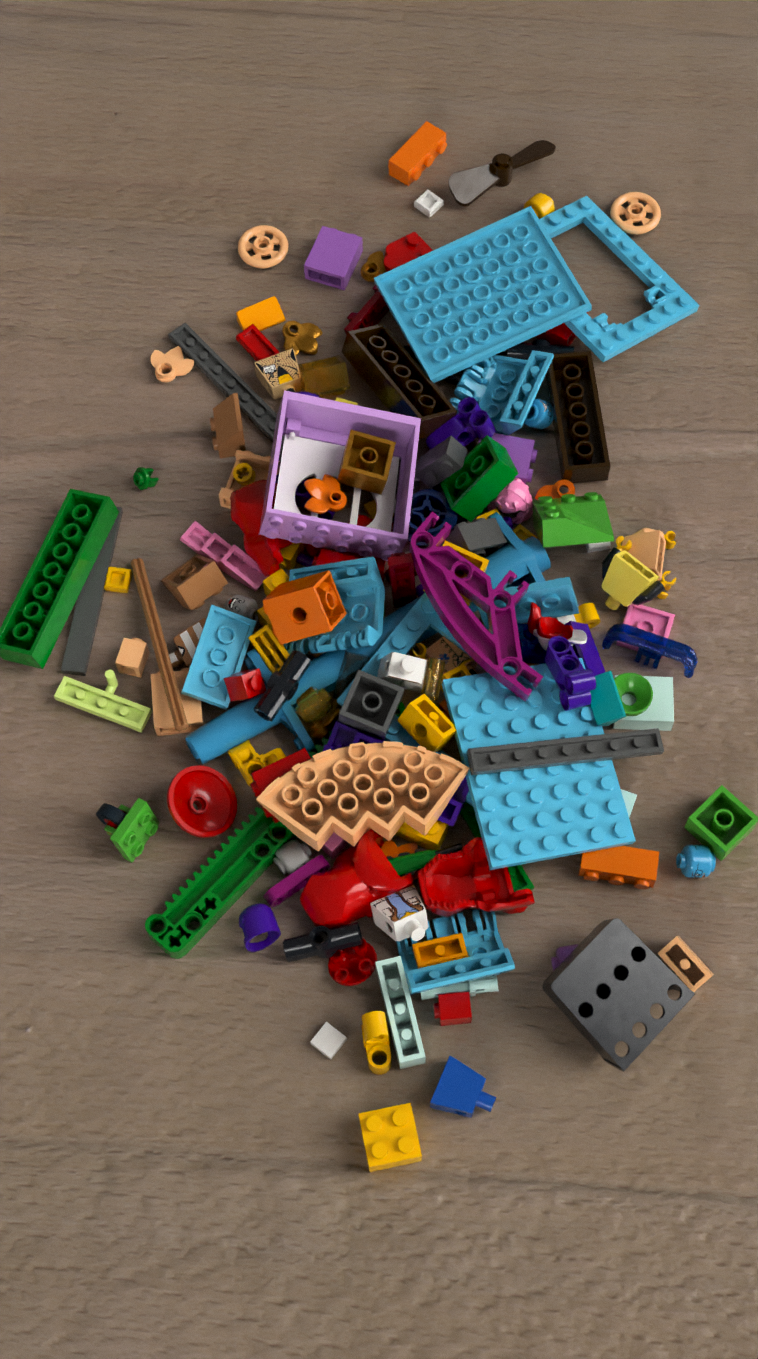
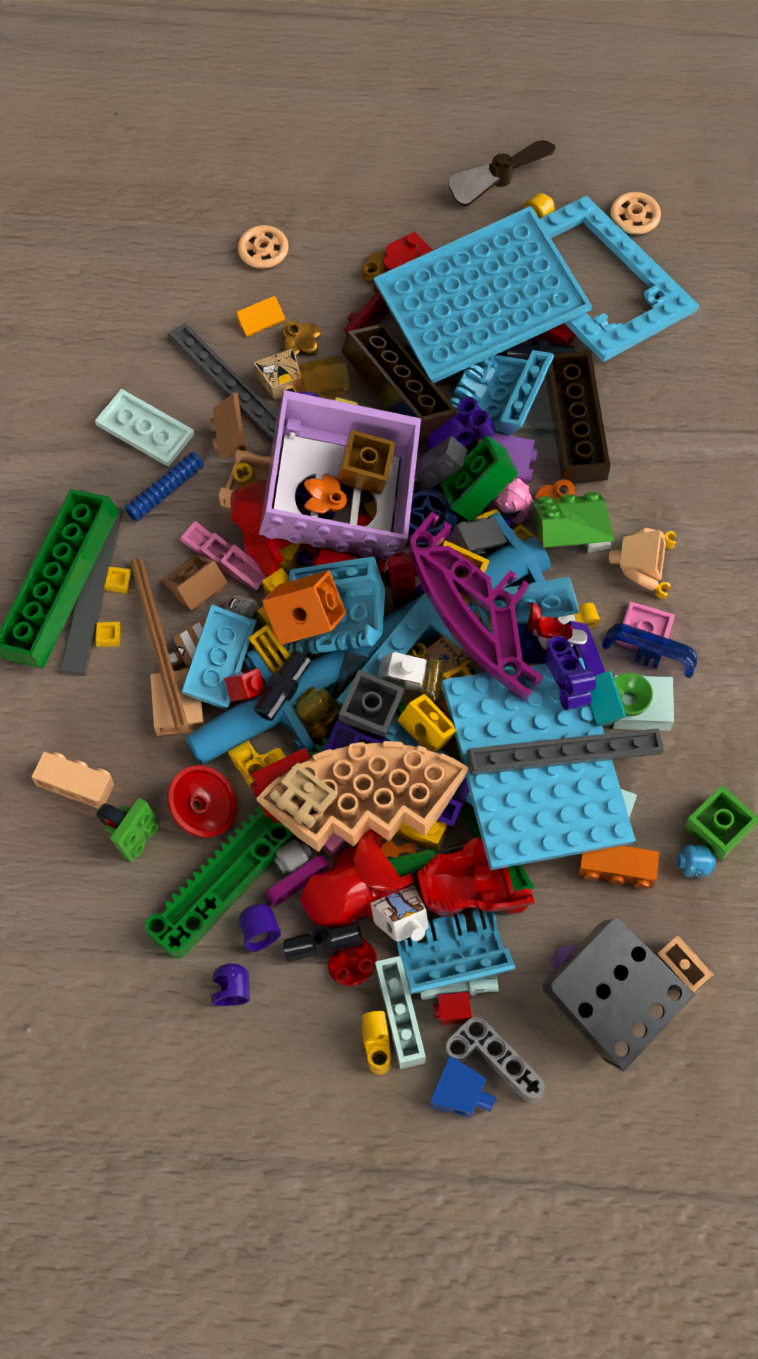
yellowish green plate [54,670,152,733] -> none
light nougat brick [115,638,150,678] -> none
green plate [133,467,159,490] -> none
light nougat plate [150,346,194,382] -> none
red tile [236,324,280,362] -> none
medium lavender brick [304,226,363,290] -> none
white tile [310,1022,347,1060] -> none
yellow brick [358,1103,422,1172] -> none
orange brick [388,121,447,186] -> none
light orange slope [412,933,468,969] -> none
white tile [414,190,444,218] -> none
dark azure head [524,399,554,429] -> none
light yellow torso [601,536,676,610] -> none
none -> light nougat brick [32,752,115,809]
none -> light aqua plate [95,389,195,467]
none -> yellow tile [96,622,121,647]
none -> blue piece [125,452,204,522]
none -> dark purple helmet [211,963,250,1006]
none -> tan plate [270,763,337,828]
none -> light grey beam [445,1017,545,1103]

